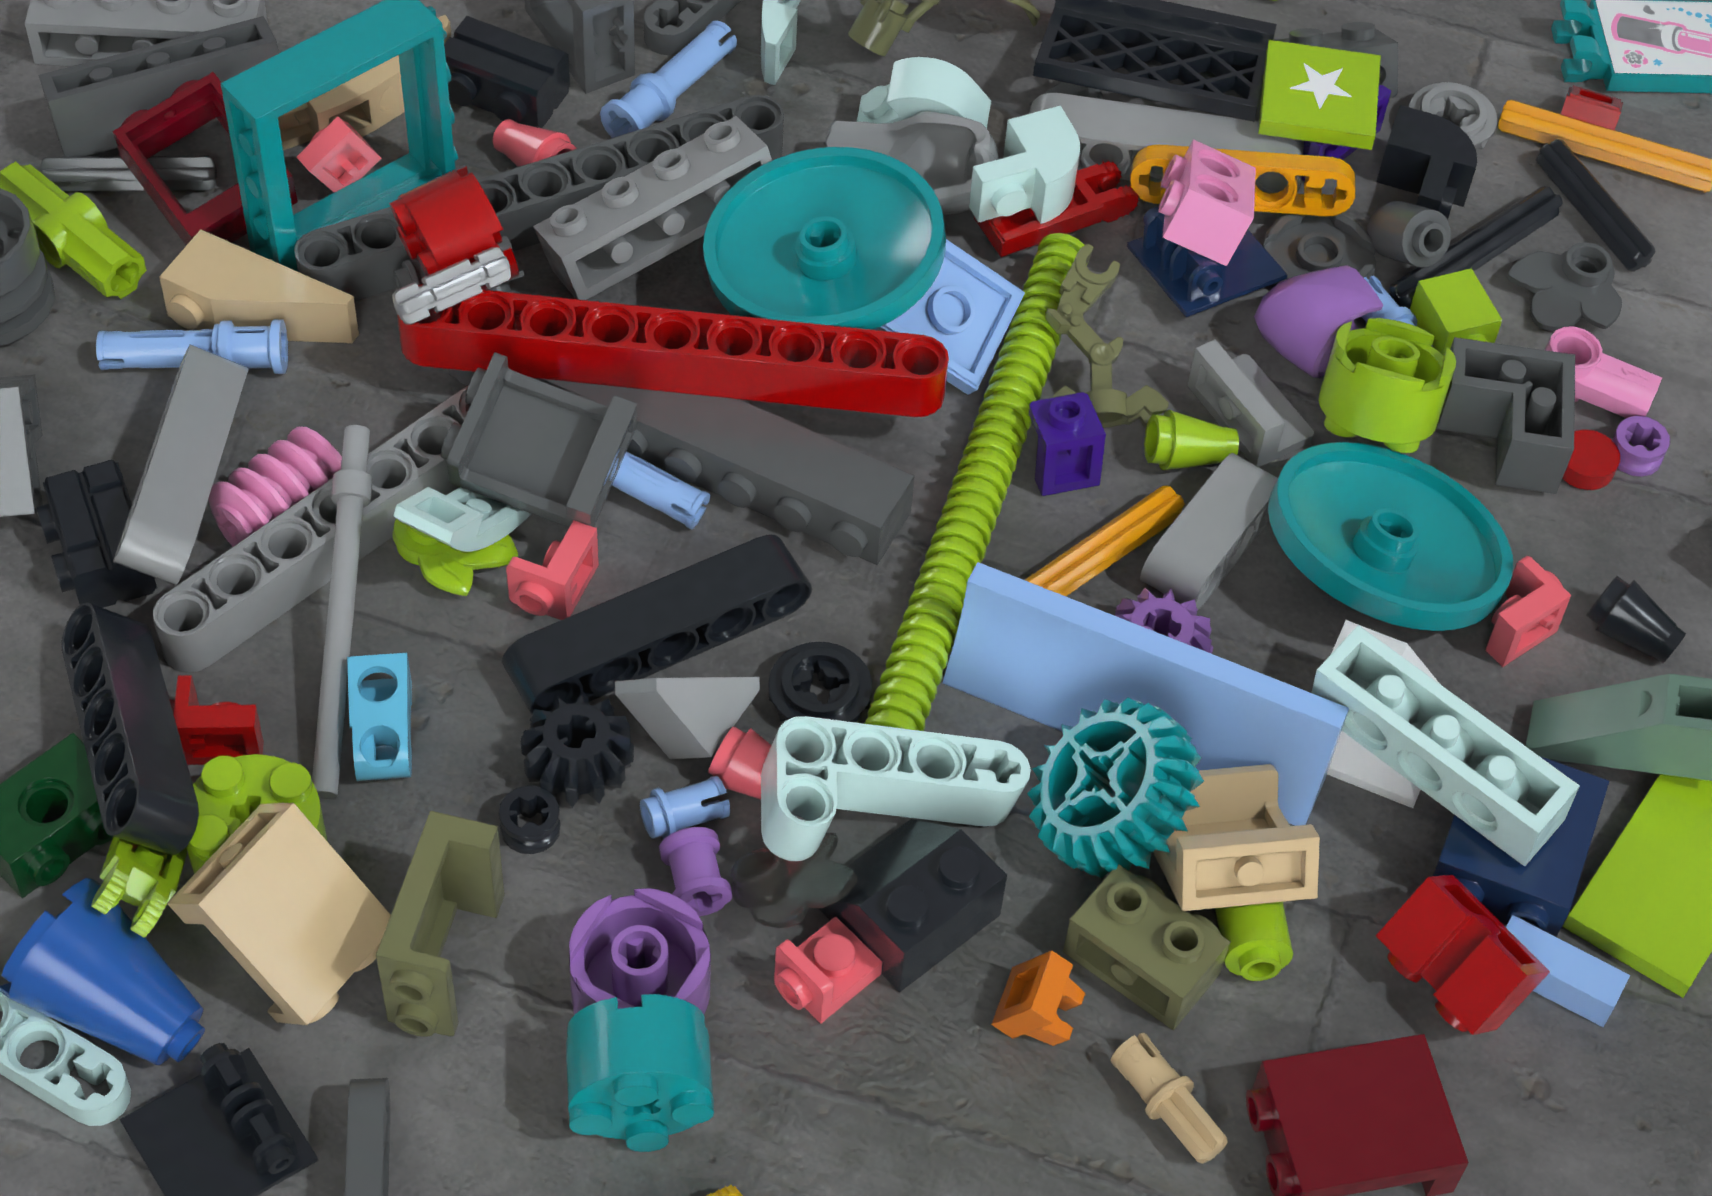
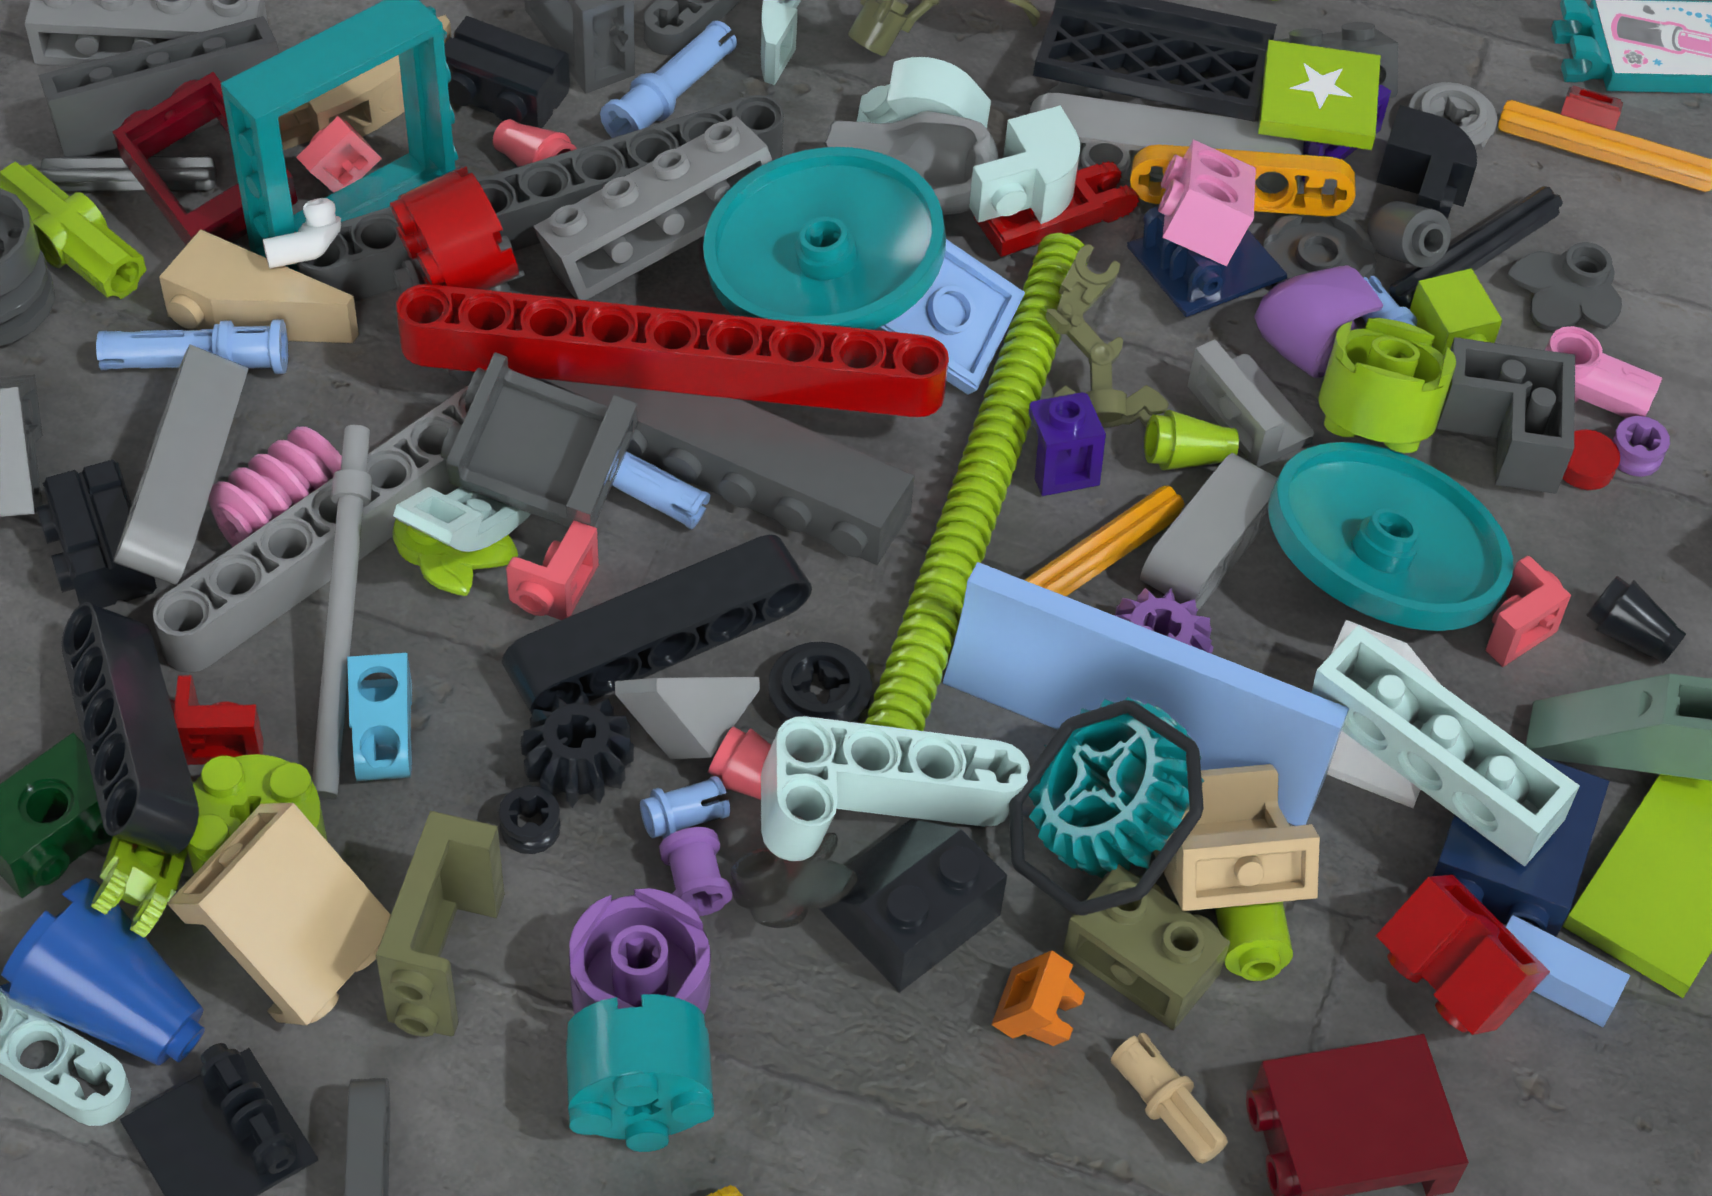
light grey axle [392,247,511,325] -> none
coral bracket [774,916,883,1024] -> none
black axle [1536,139,1656,272] -> none
none -> white arm [263,198,341,269]
none -> black piece [1009,700,1204,916]

